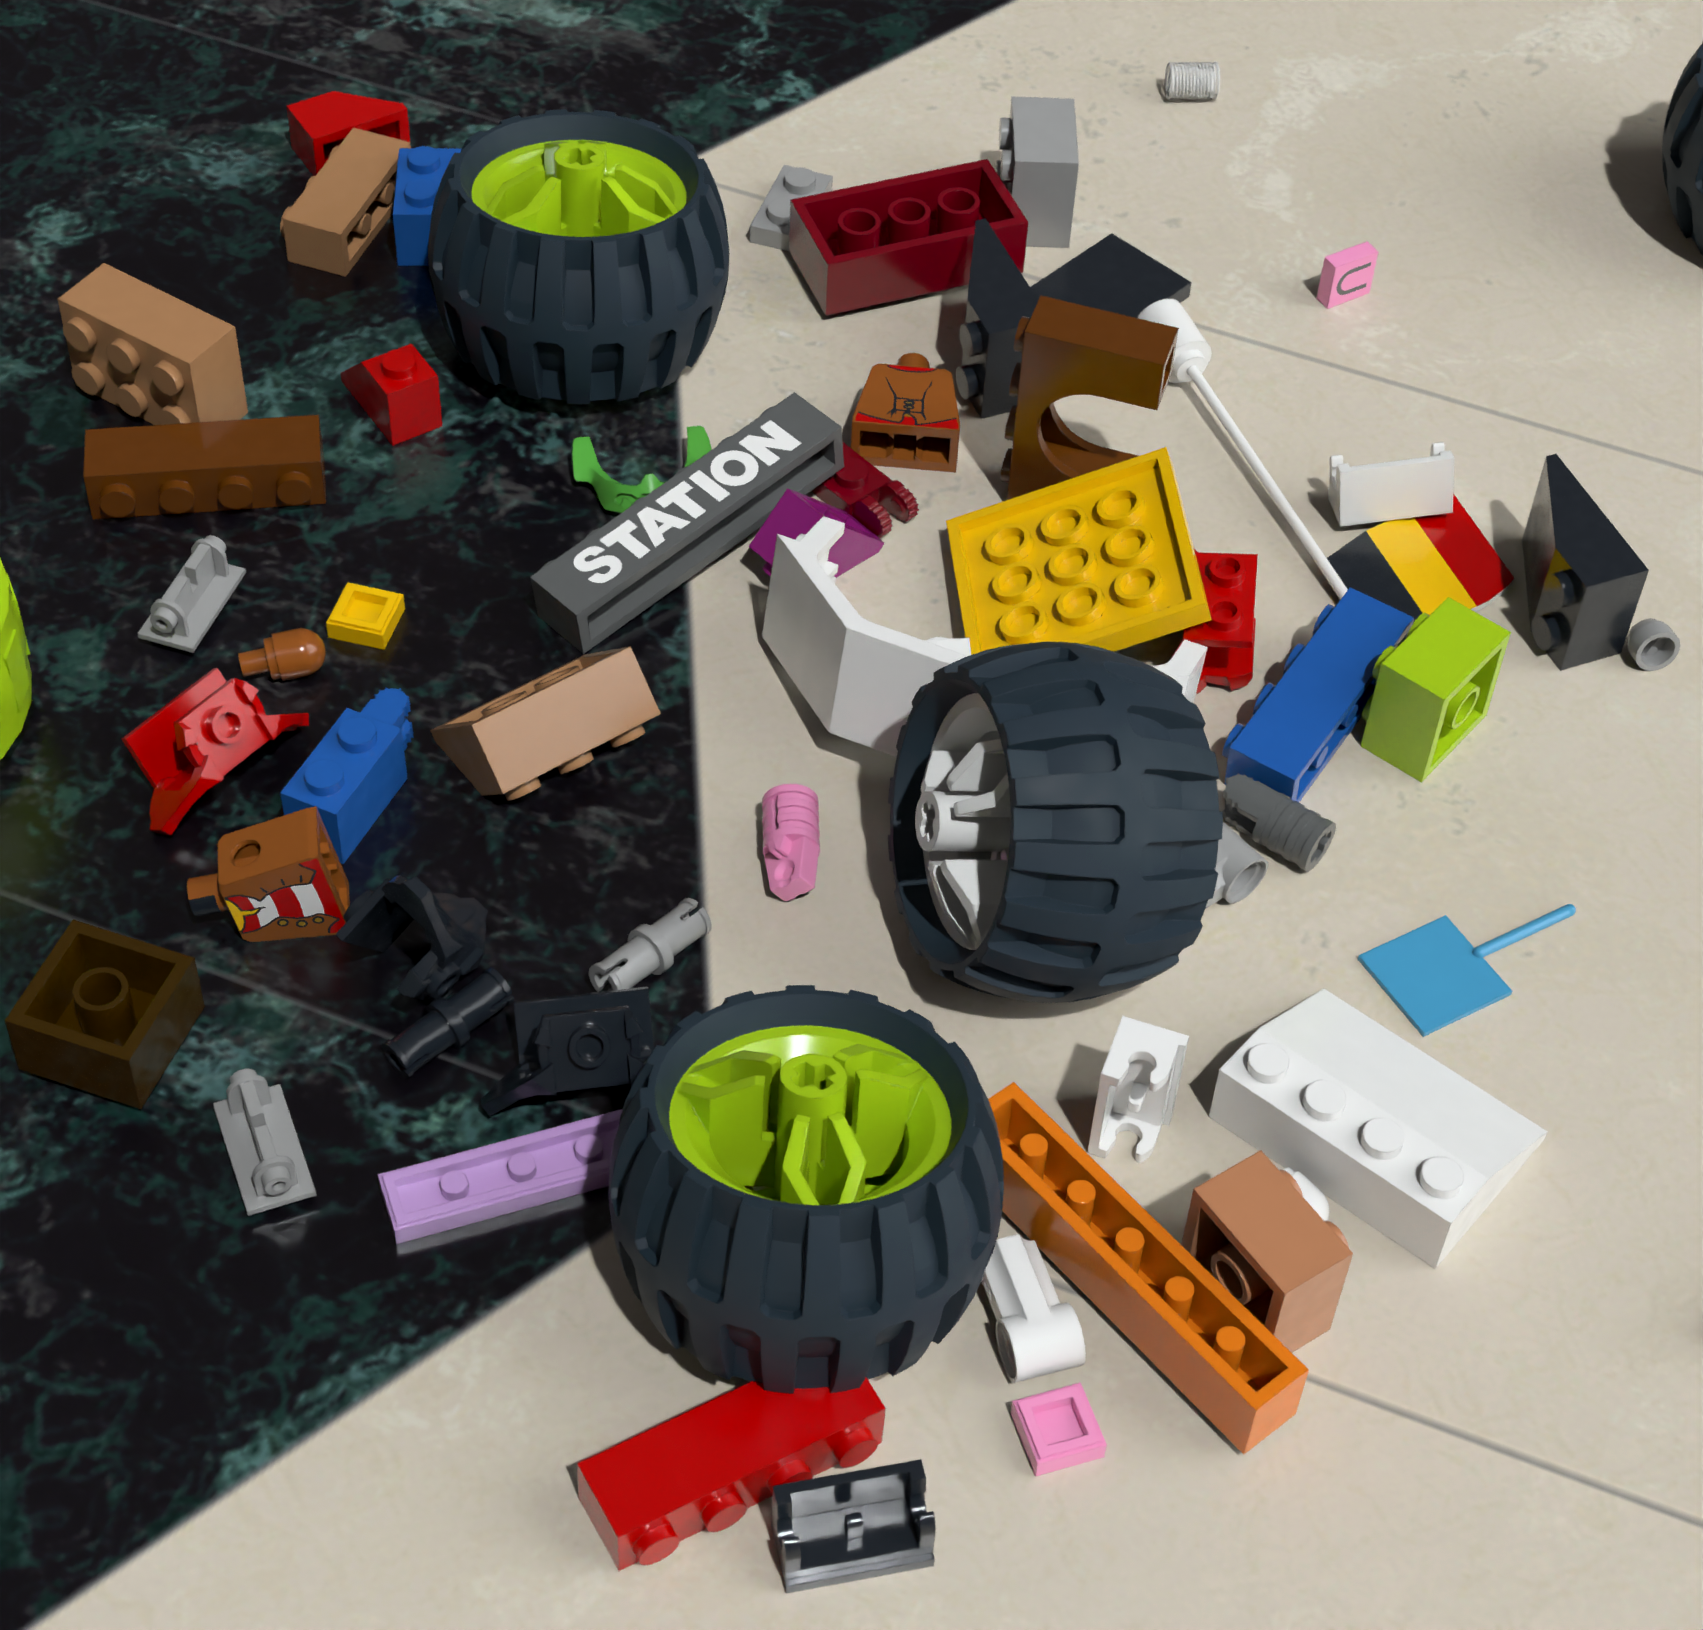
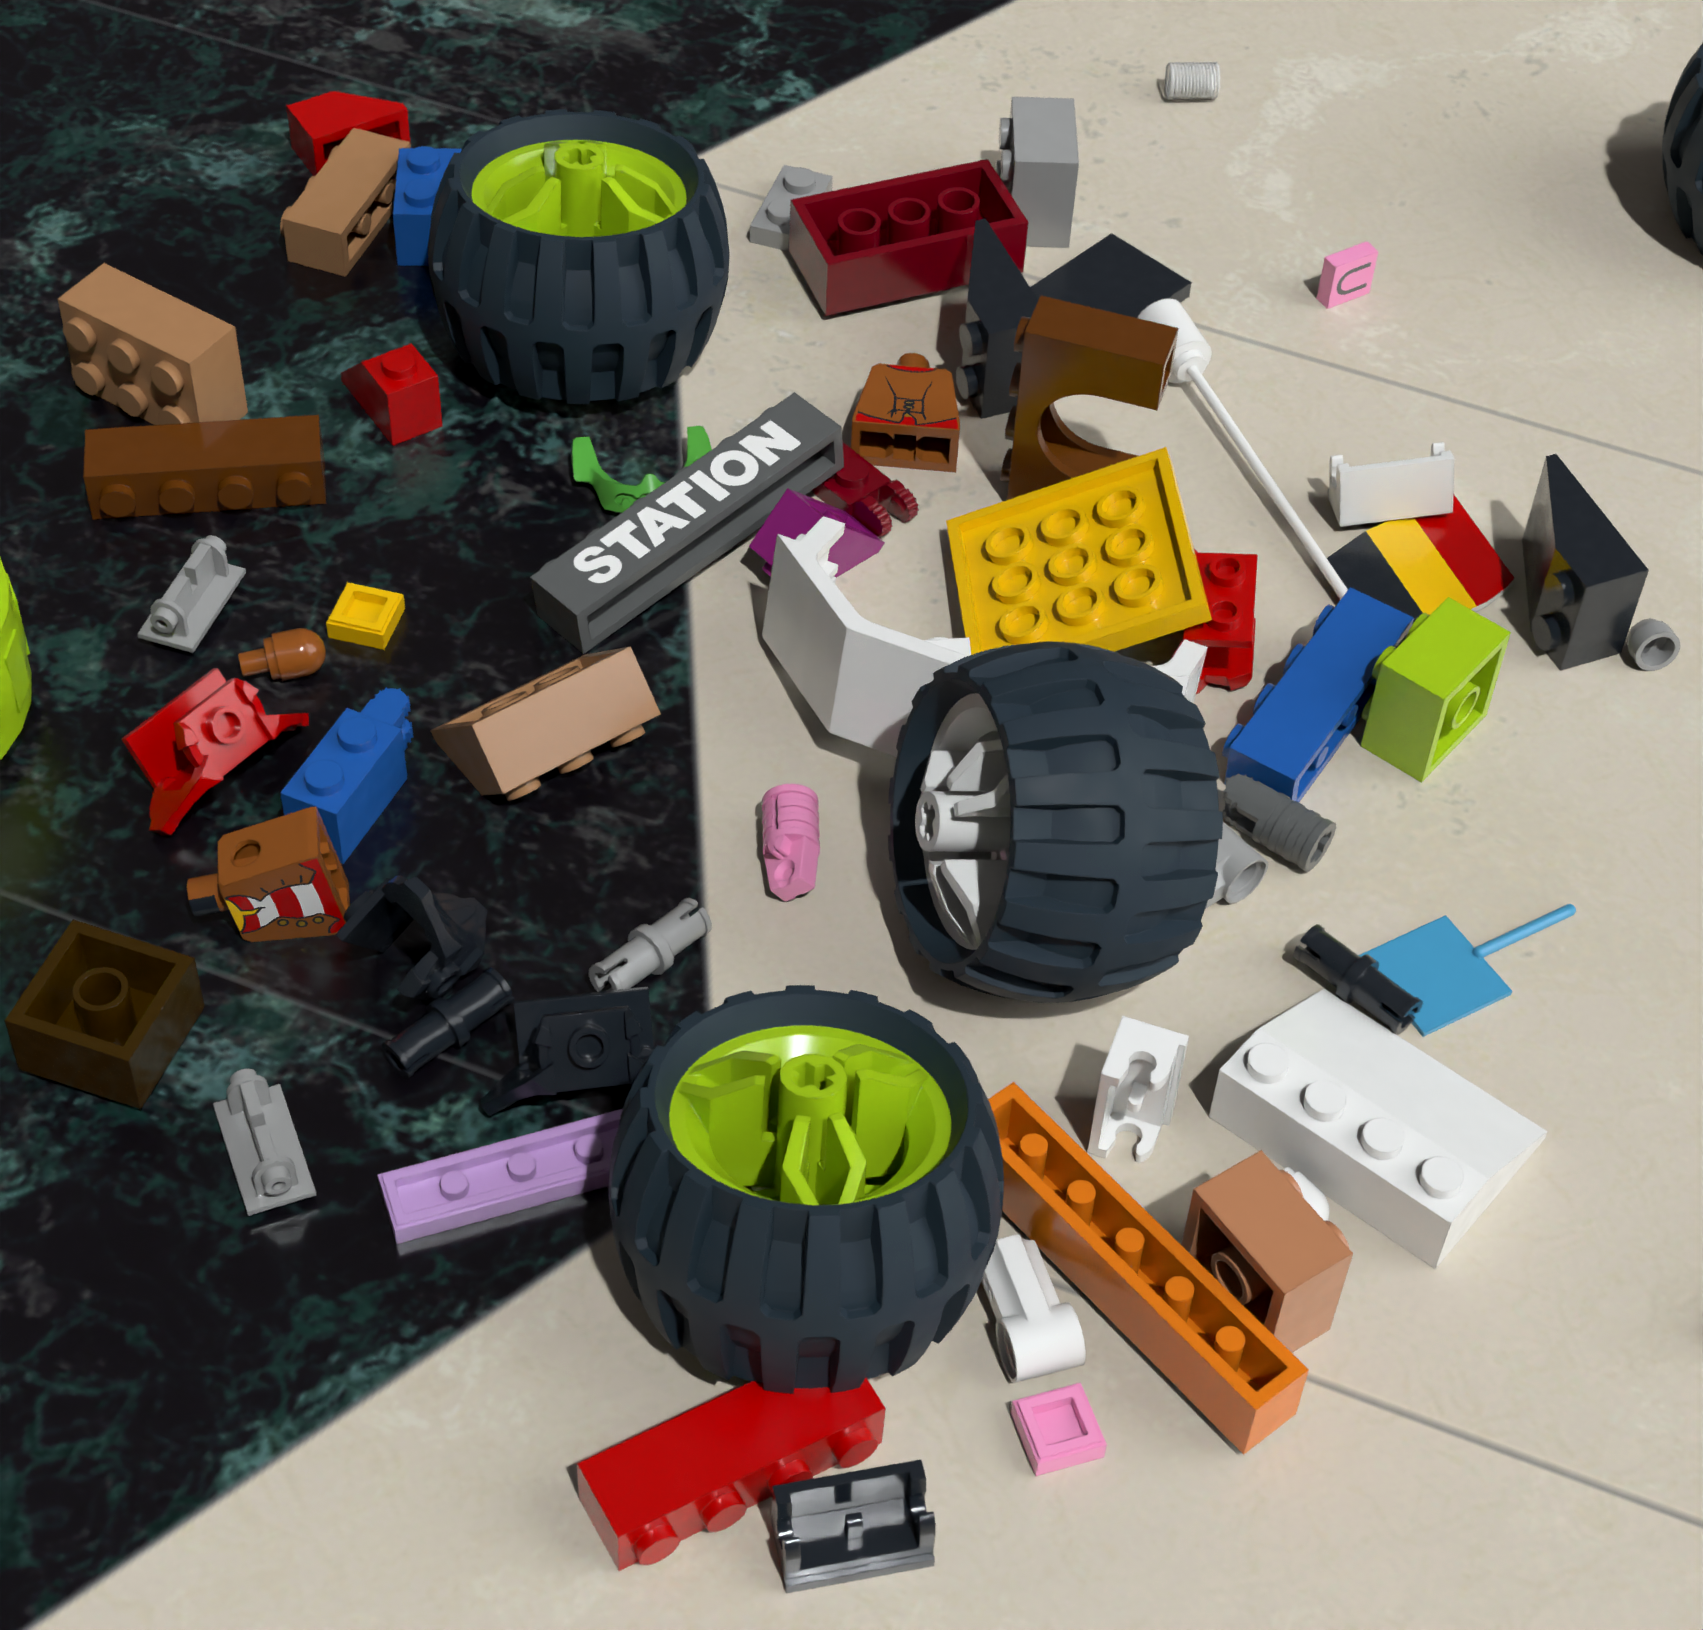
none -> black pin [1293,924,1423,1035]

